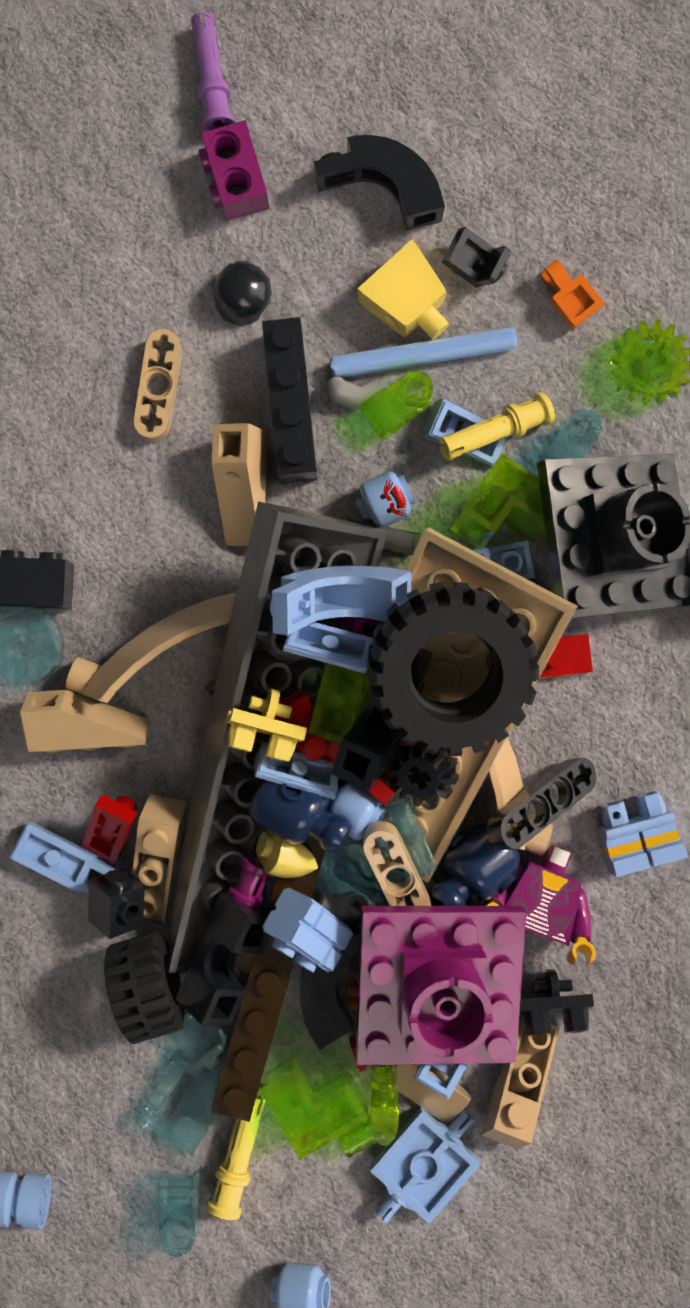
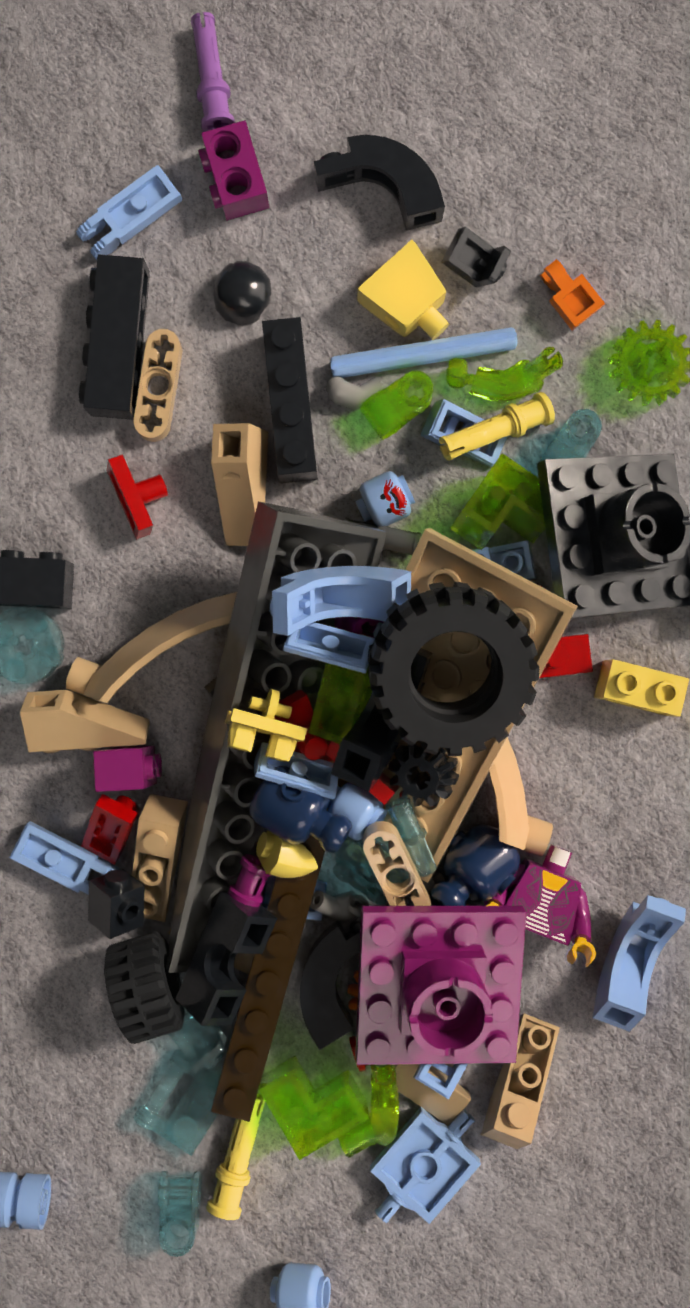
light blue brick [262,887,354,973] -> none
black beam [487,757,596,850] -> none
black hips [519,969,594,1036] -> none
light blue hips [598,791,689,877] -> none
none -> light blue hinge [76,165,182,260]
none -> black brick [79,254,150,420]
none -> magenta brick [93,746,162,792]
none -> red tile [106,454,168,540]
none -> clear neon green arm [446,347,563,404]
none -> light blue arch [593,895,686,1032]
none -> light yellow brick [594,659,690,717]

